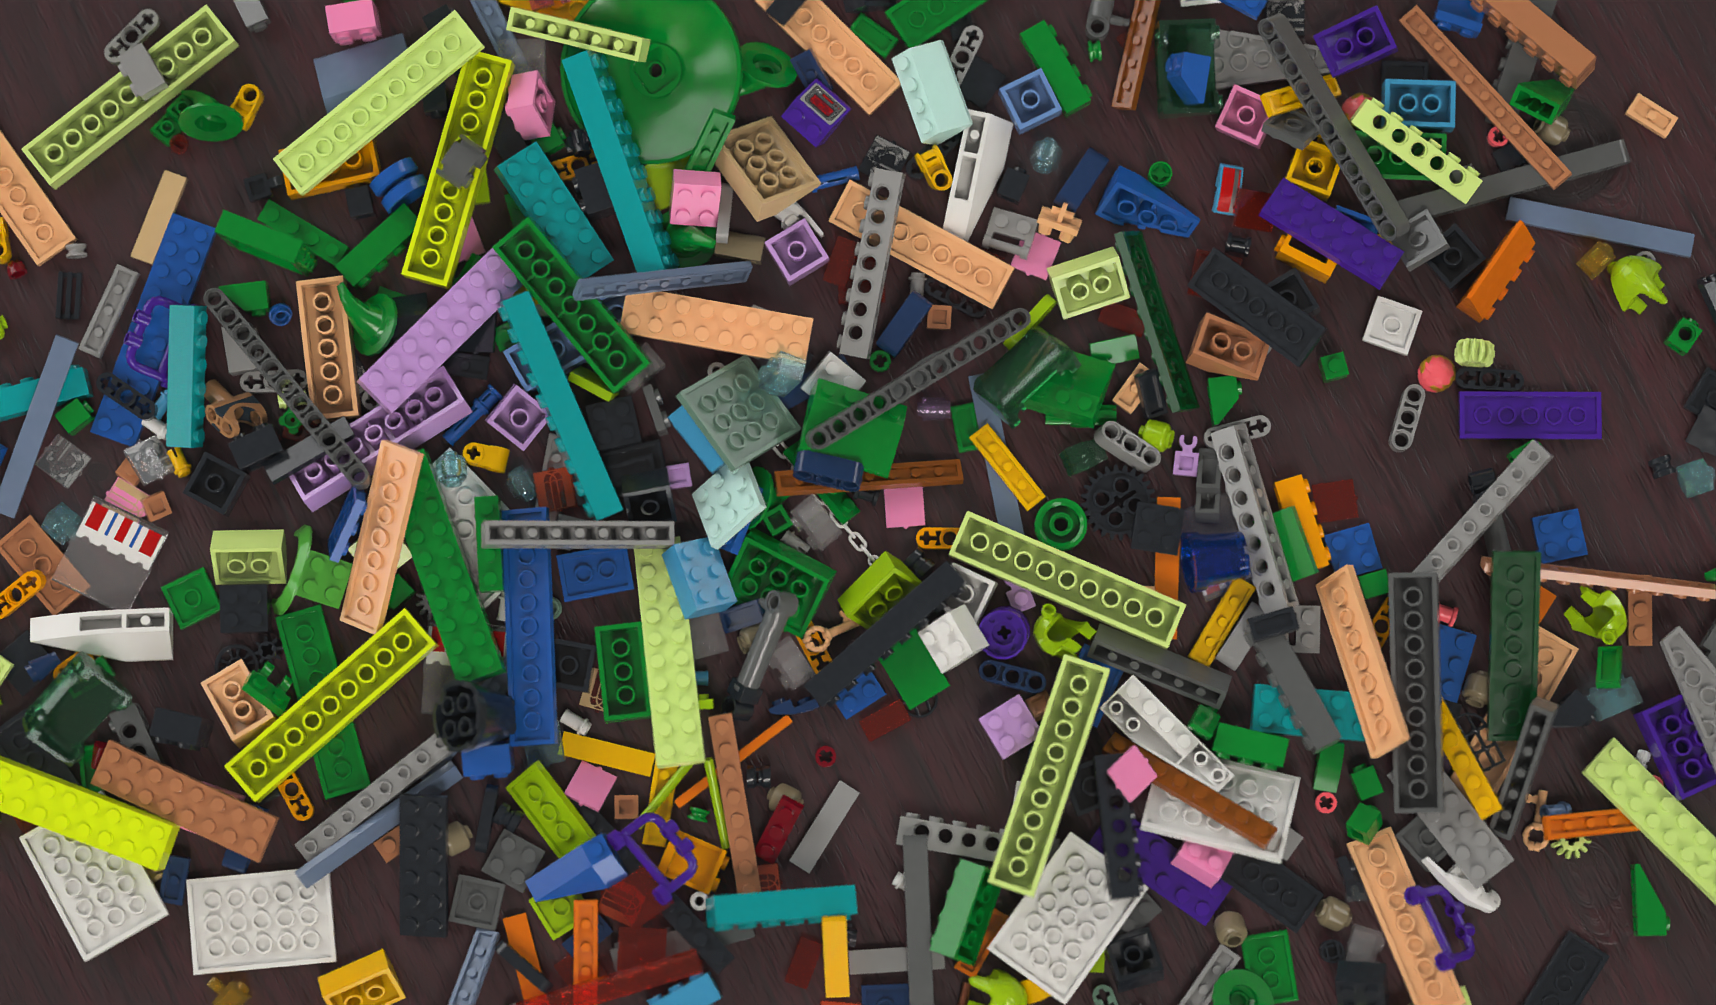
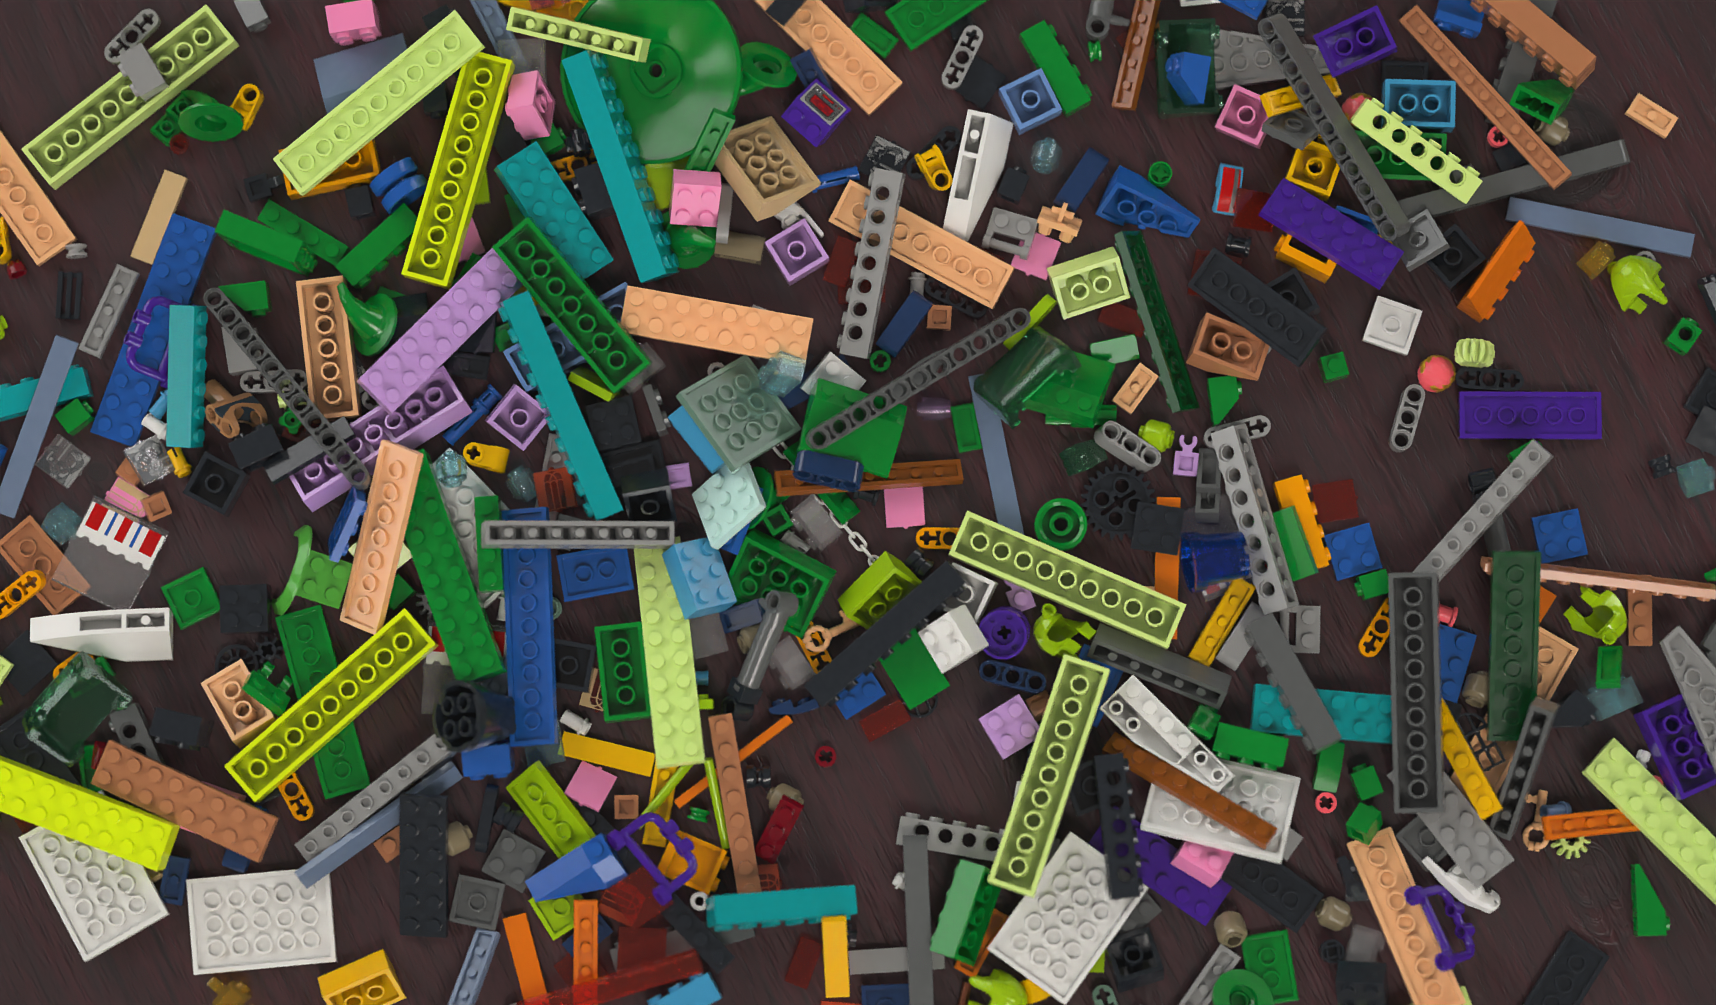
dark blue cone [24,651,61,683] -> none
black beam [96,372,158,421] -> none
yellowish green slope [210,529,287,585] -> none
blue plate [268,303,292,326] -> none
dark grey brick [436,134,488,189] -> none
black beam [495,940,554,994] -> none
sand blue tile [572,261,753,301] -> none
light grey tile [789,780,859,873] -> none
light aqua slope [892,40,973,145] -> none
yellow tile [969,423,1046,512] -> none
bright pink piece [1107,745,1157,802] -> none
black tile [1134,368,1168,420] -> none
black tile [1246,606,1300,643] -> none
light nougat plate [1315,565,1410,758] -> none

